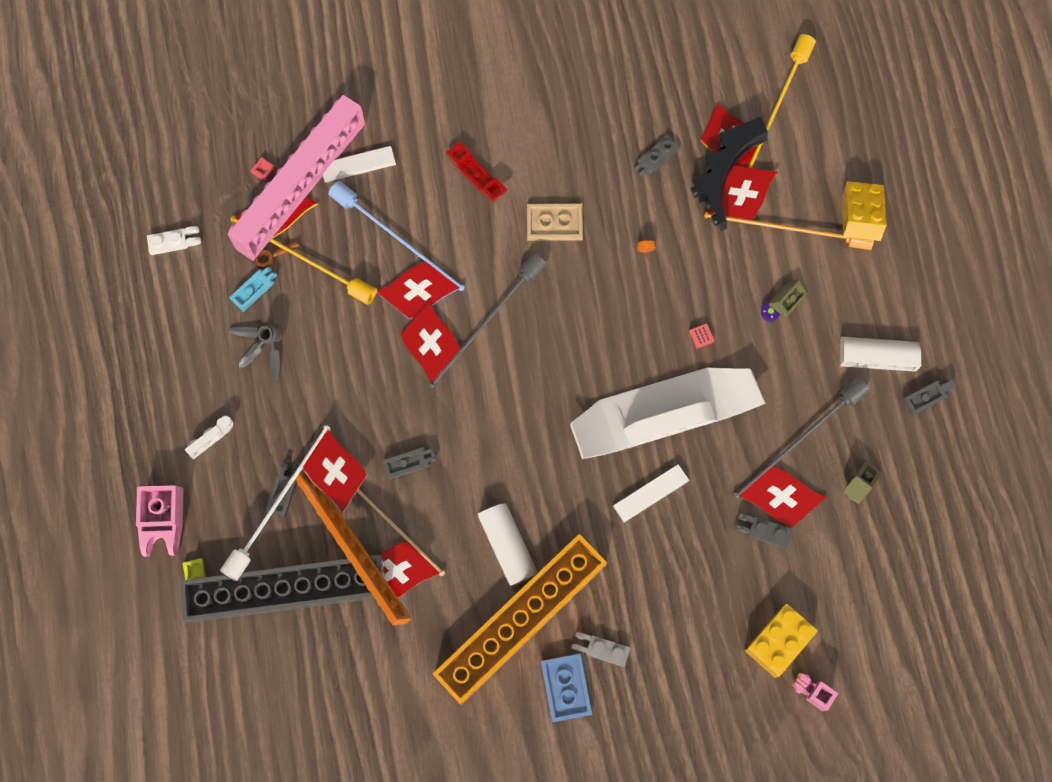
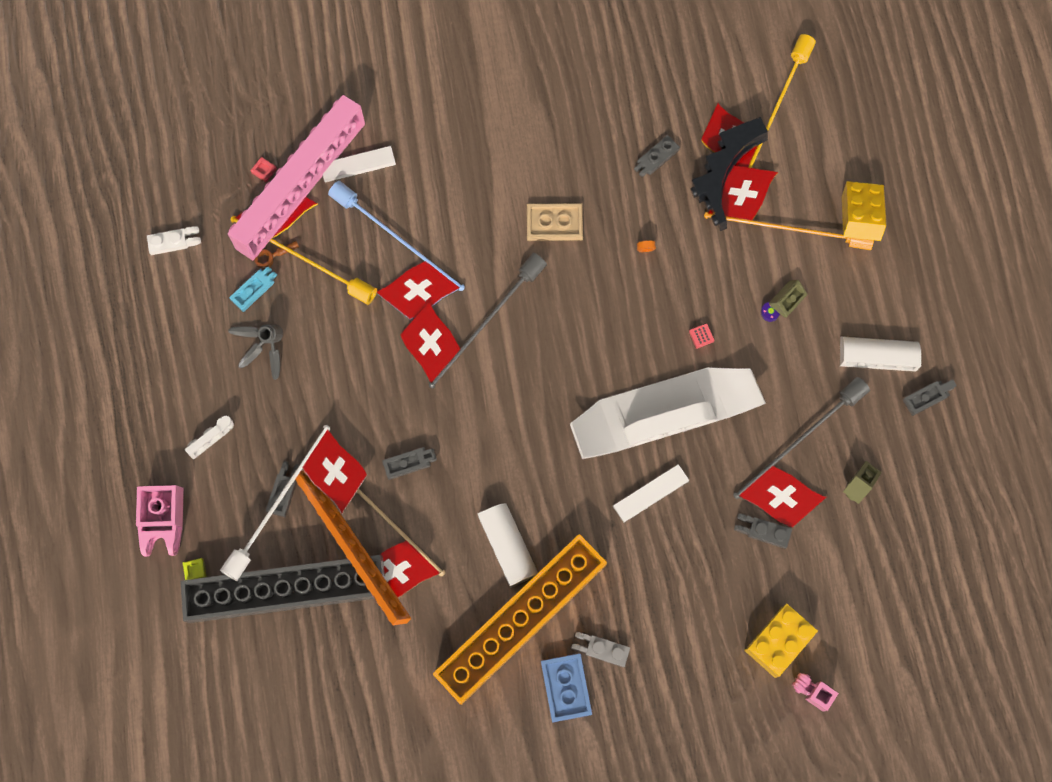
red slope [446,141,508,202] -> none

